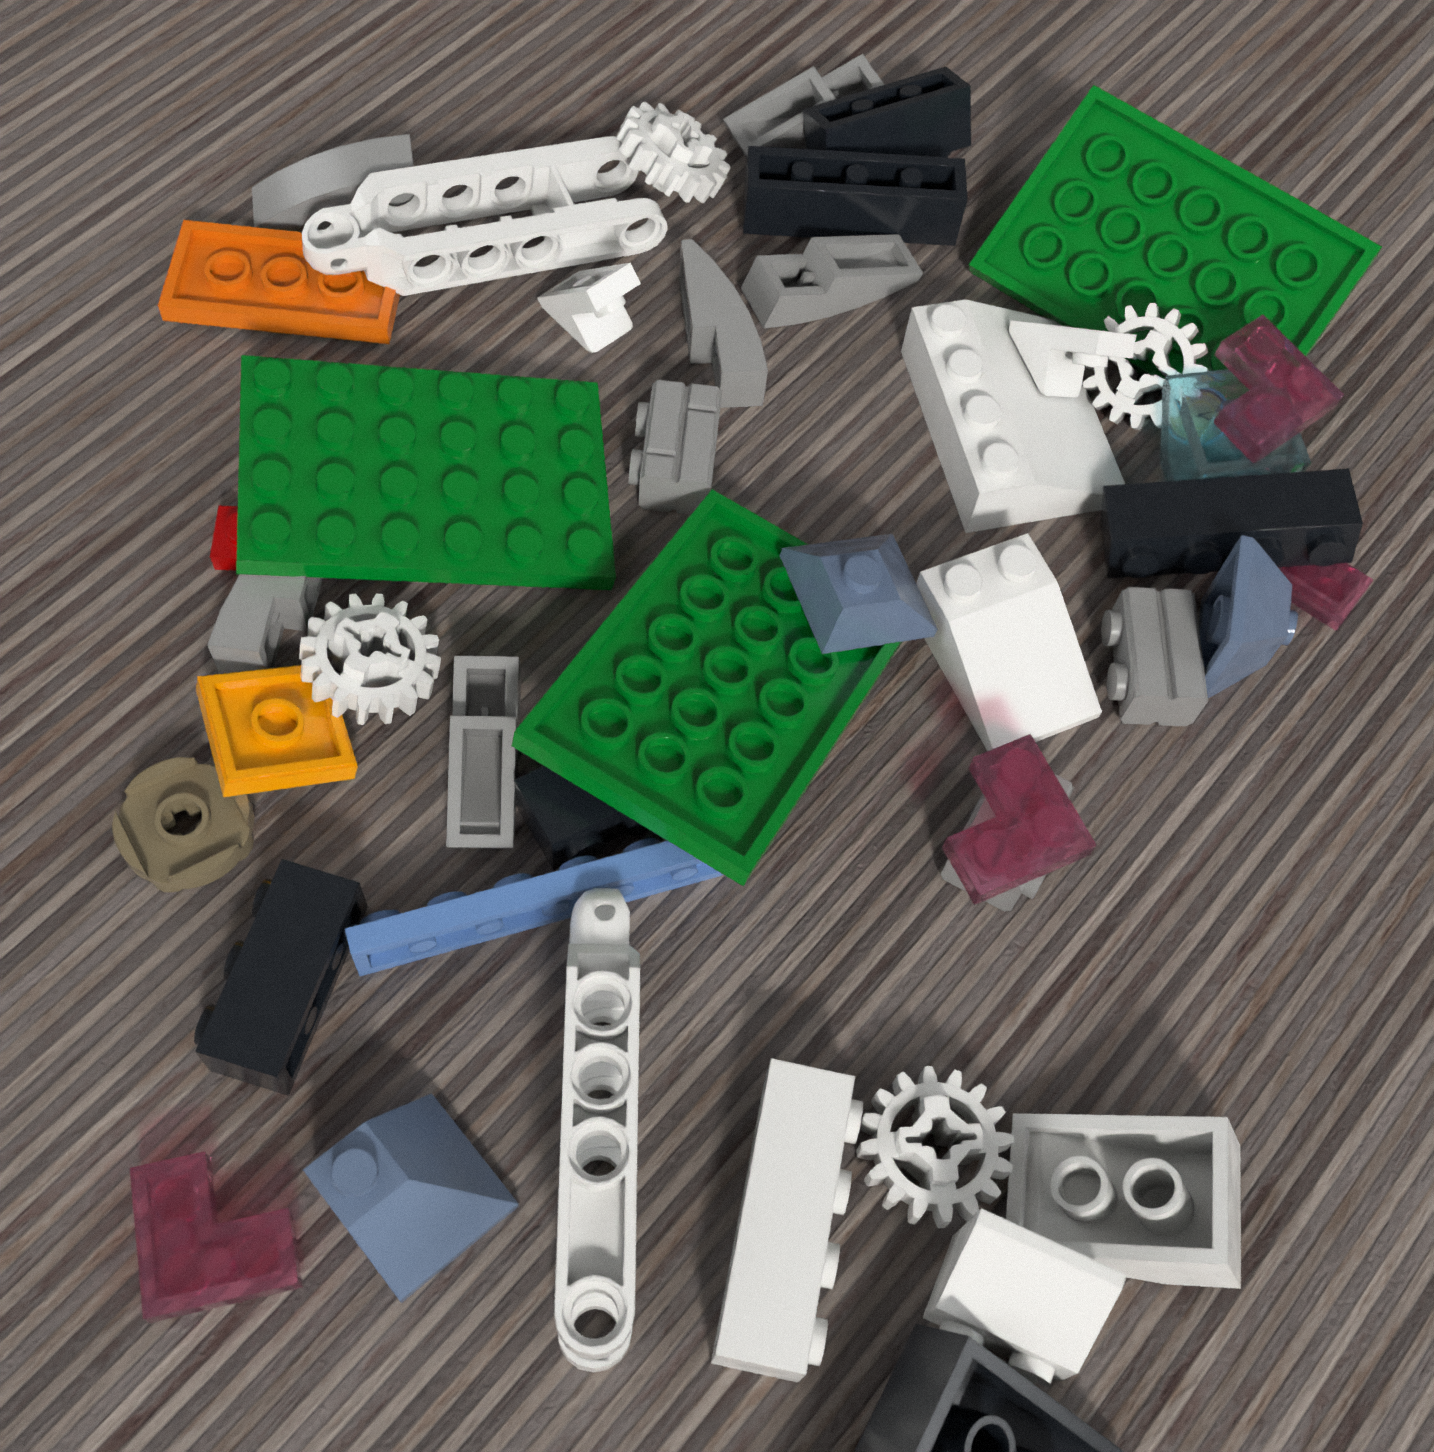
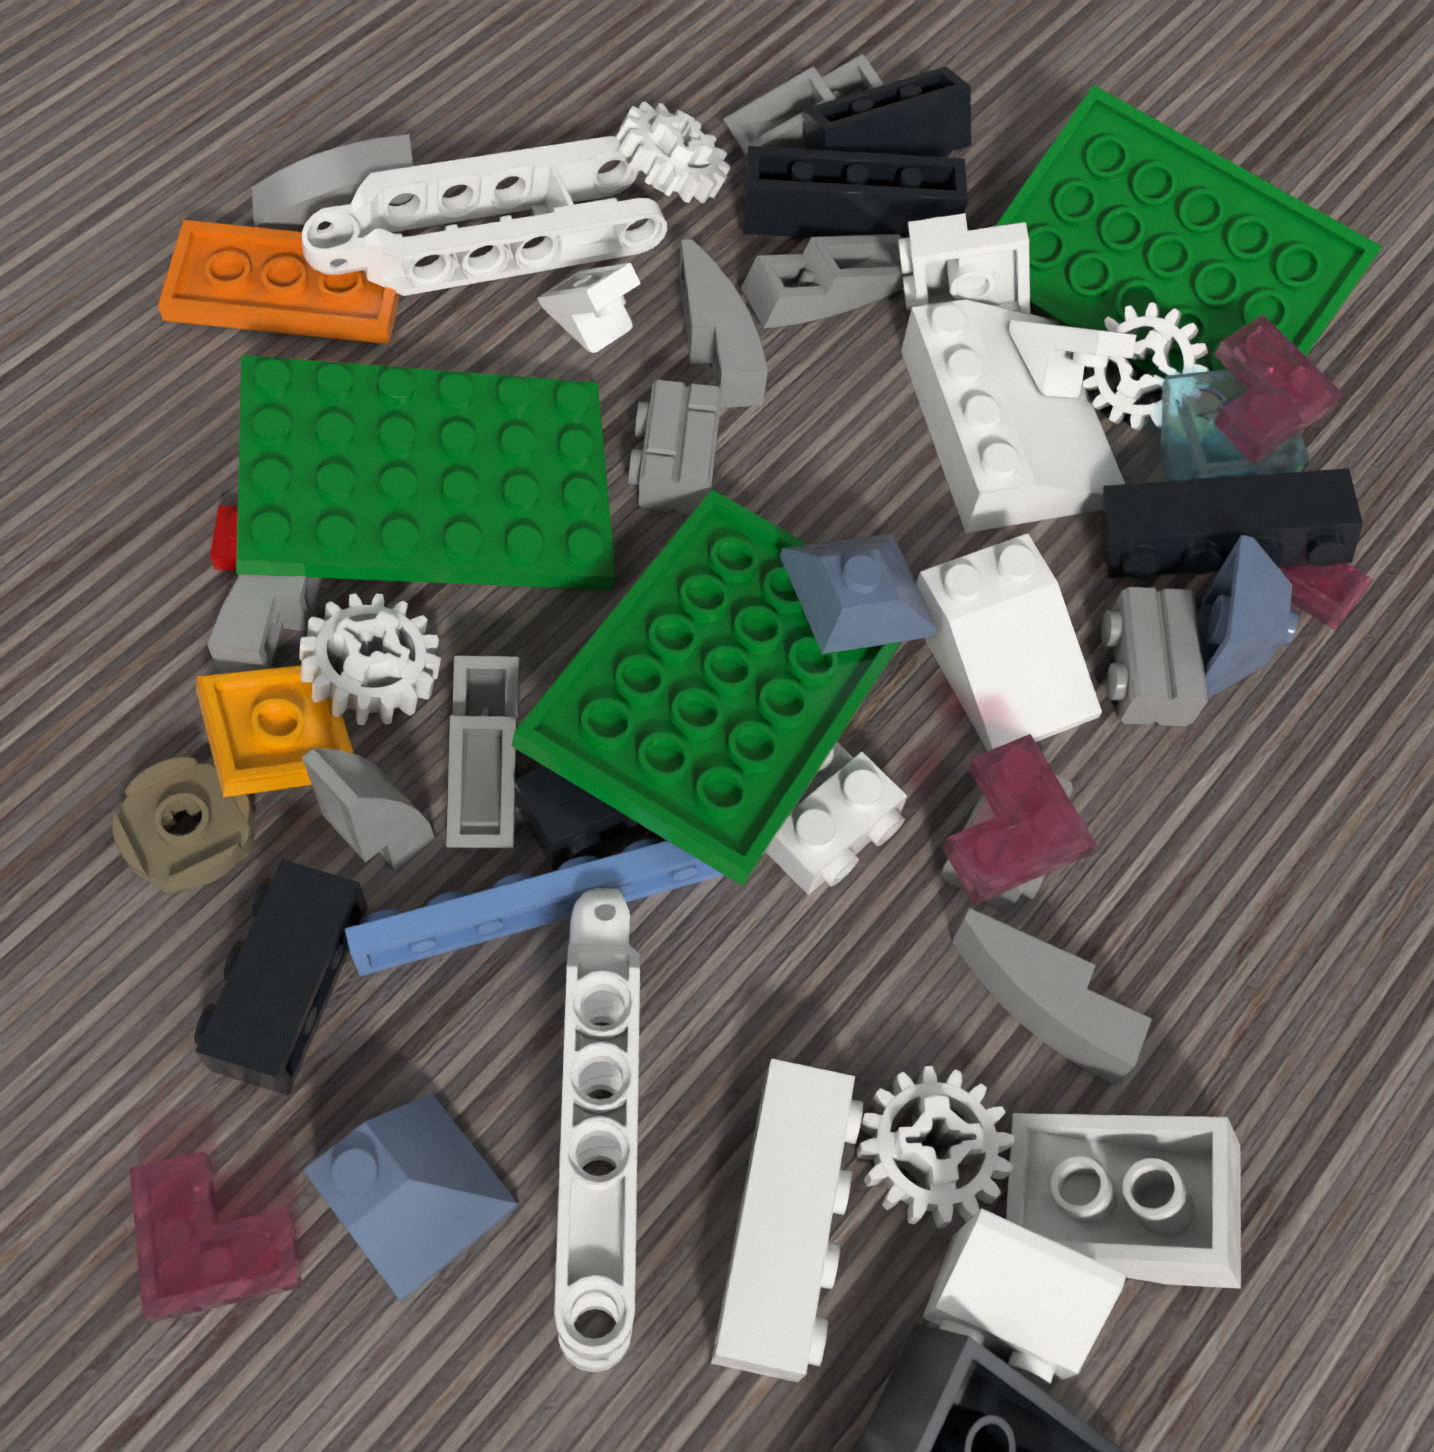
none -> light grey slope [302,748,435,871]
none -> white plate [766,742,907,895]
none -> white plate [898,213,1030,314]
none -> light grey slope [952,908,1152,1086]

